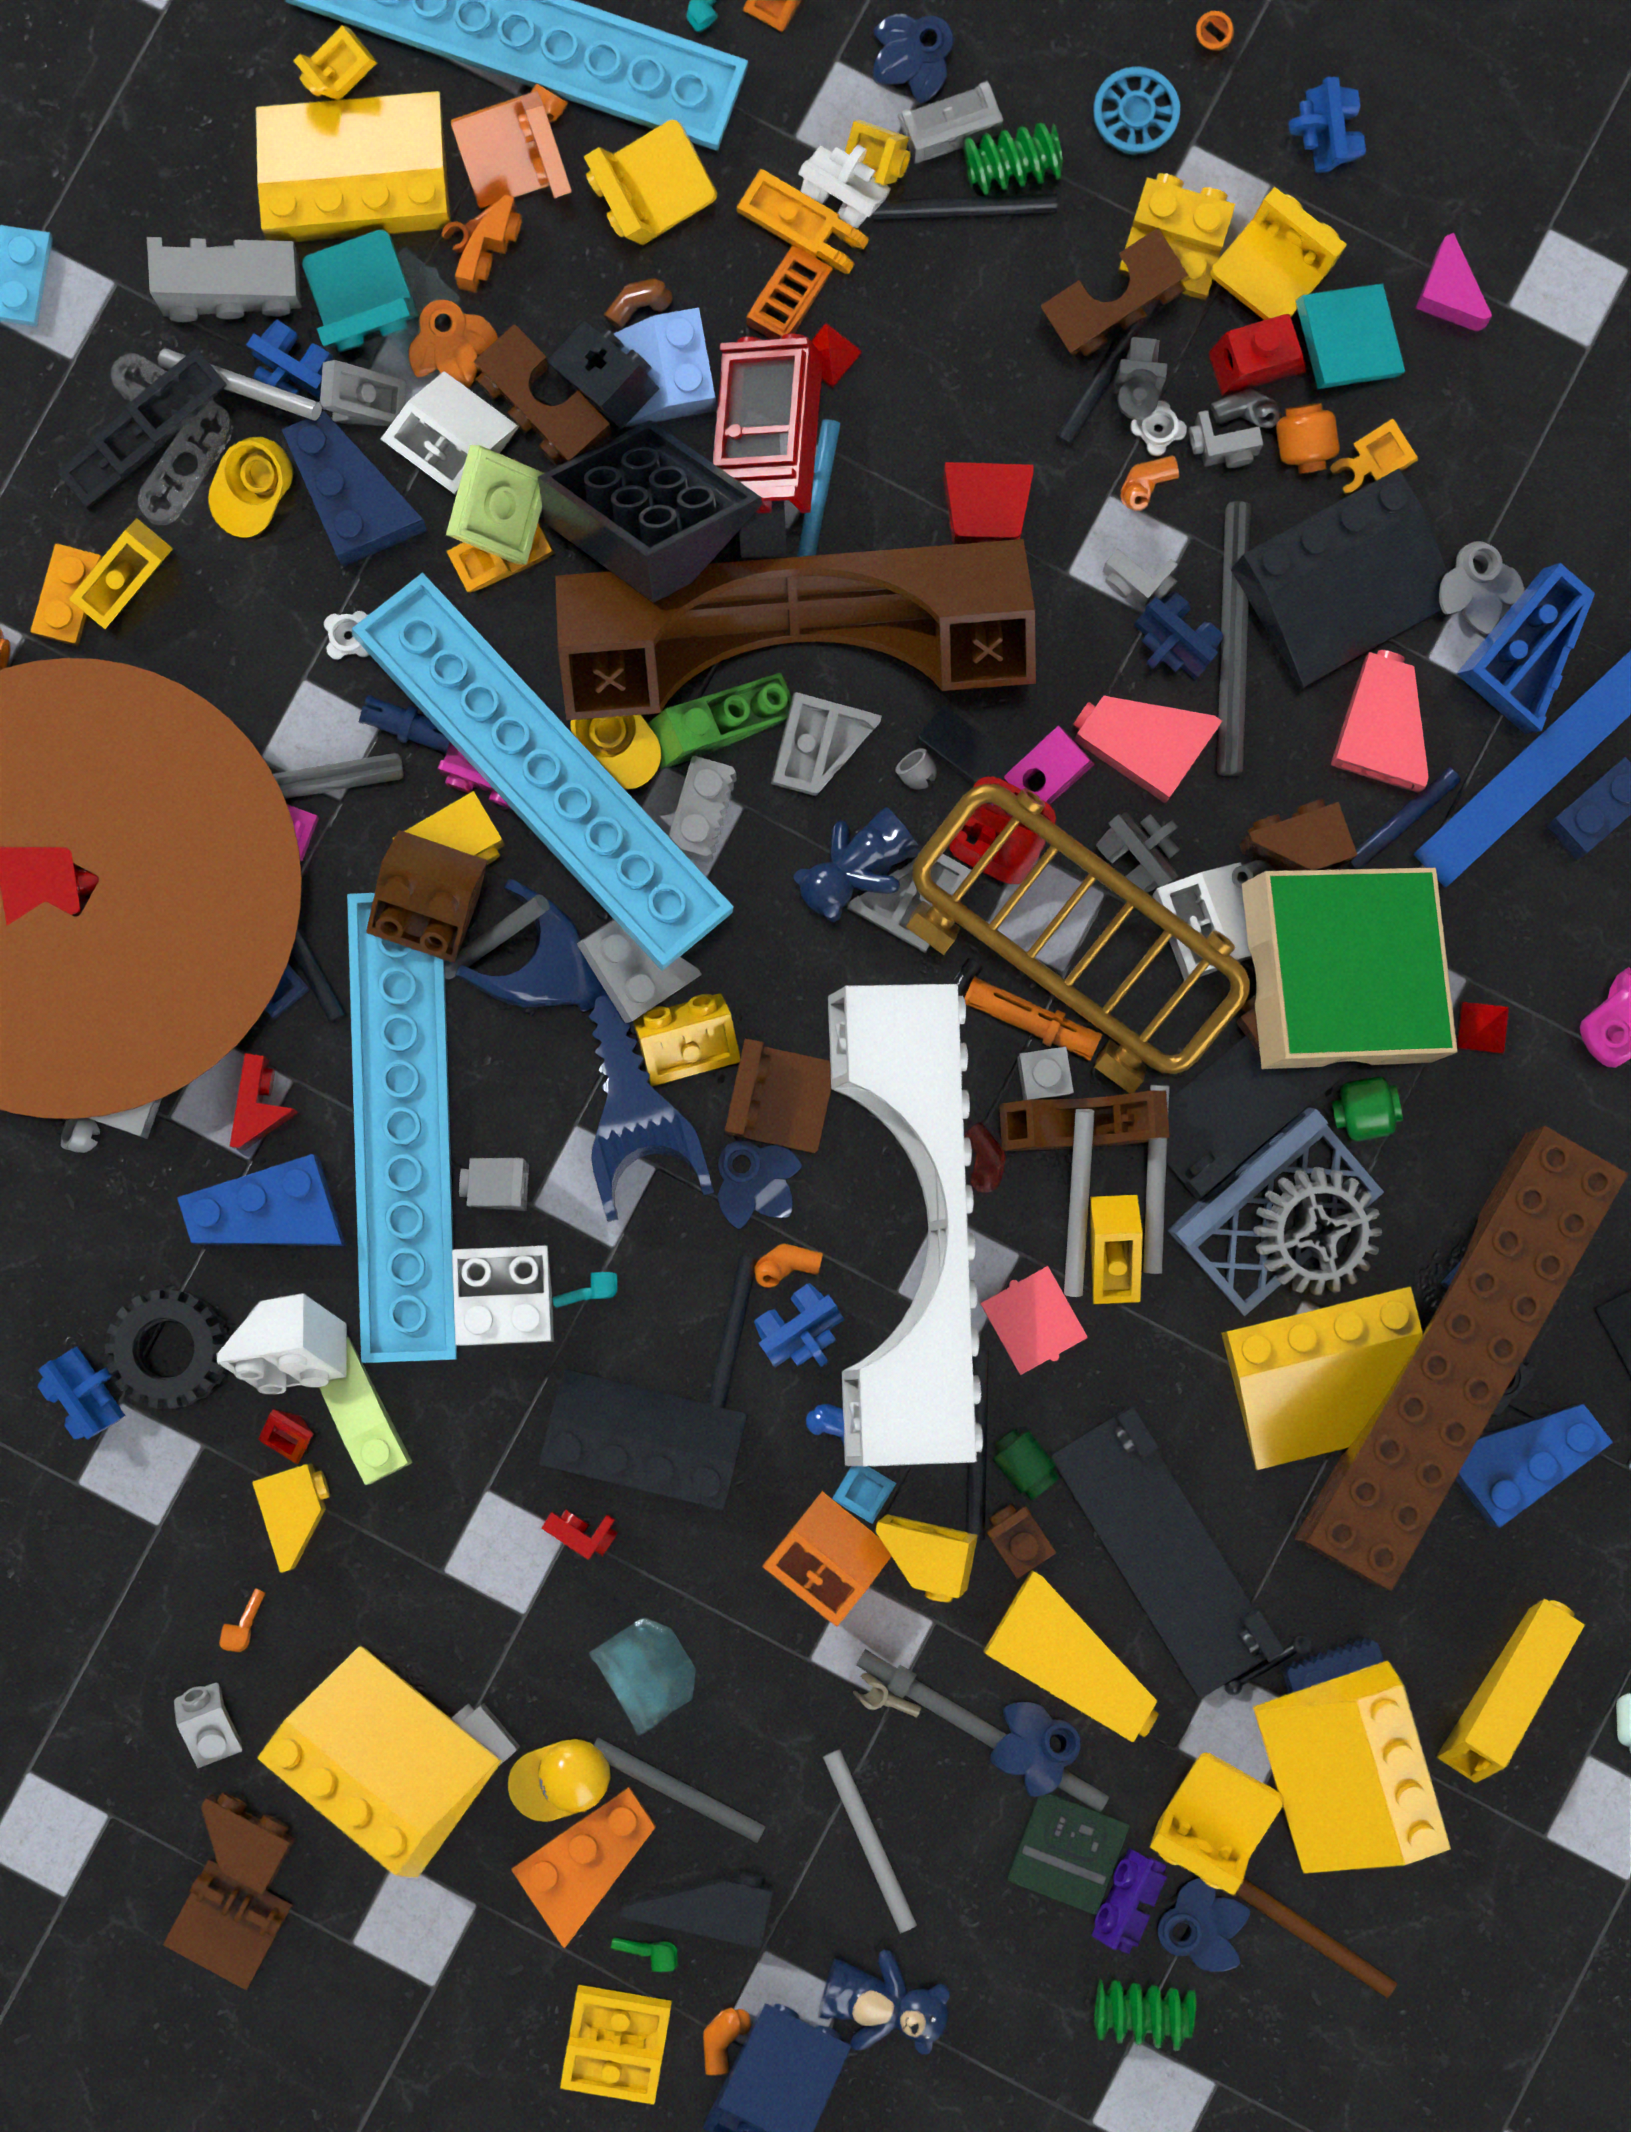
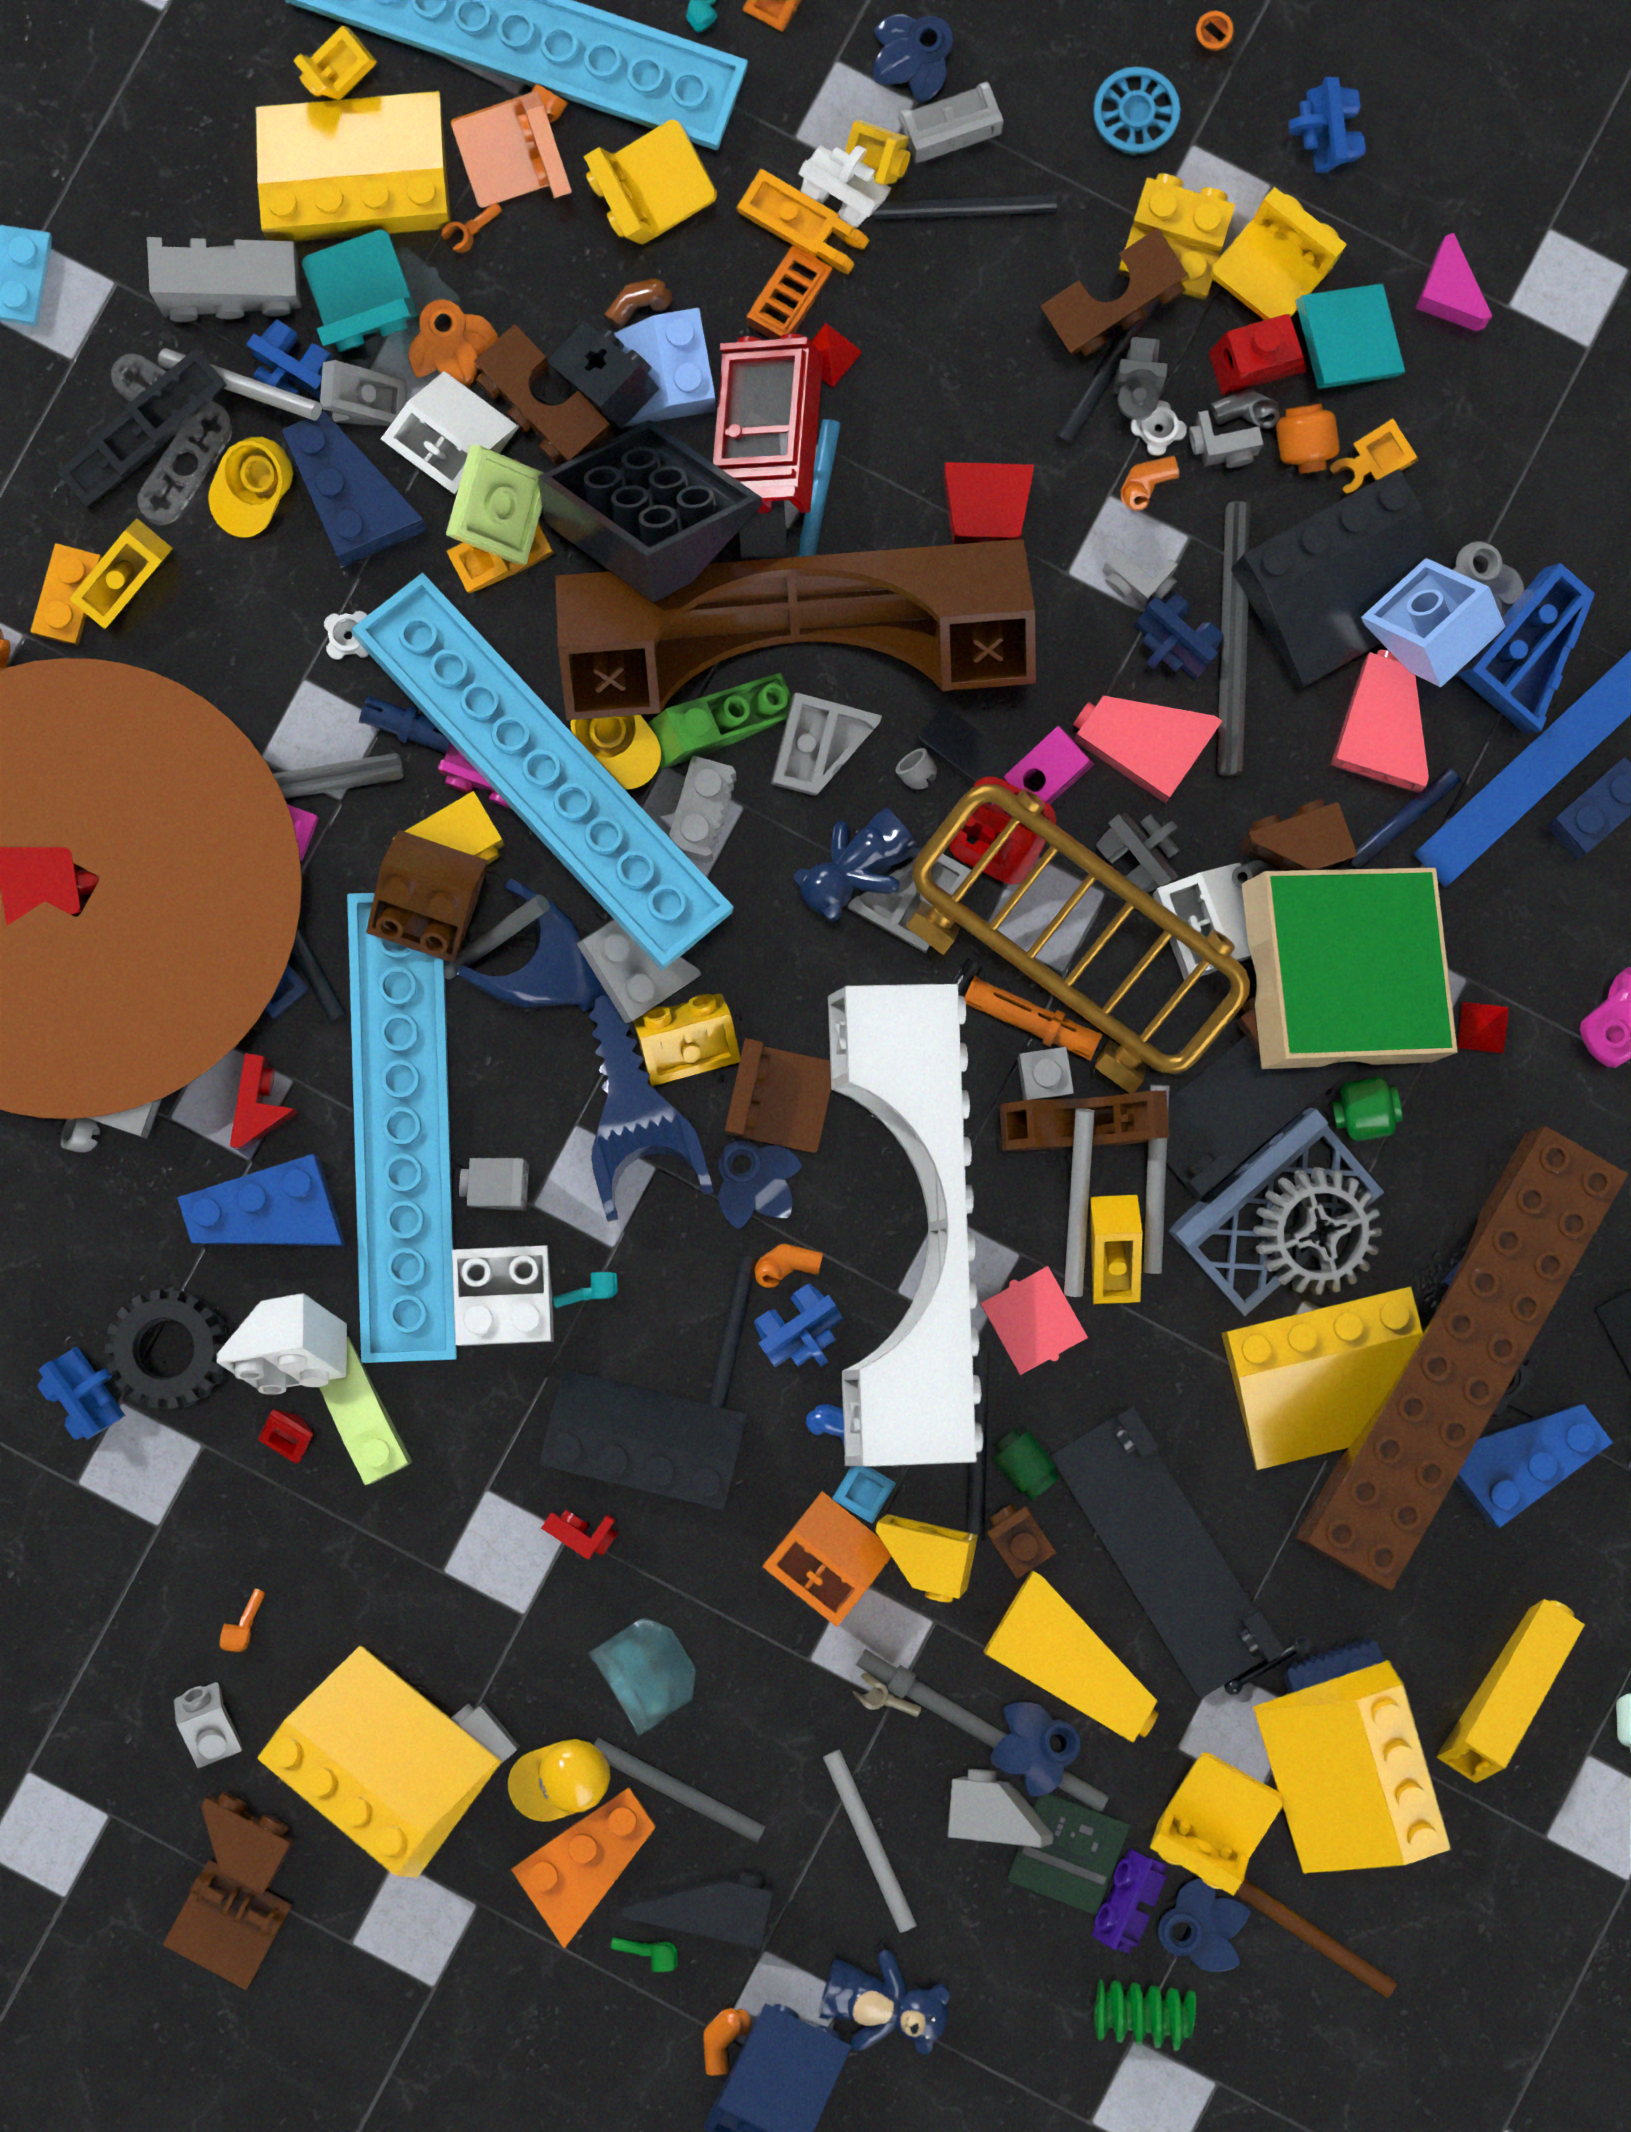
yellow slope [252,1464,330,1573] -> none
orange slope [455,195,522,293] -> none
yellow slope [560,1985,672,2105] -> none
green piece [963,123,1063,194] -> none
clear red arm [964,1121,1006,1193] -> none
none -> light grey slope [948,1769,1053,1847]
none -> light blue slope [1361,558,1506,687]

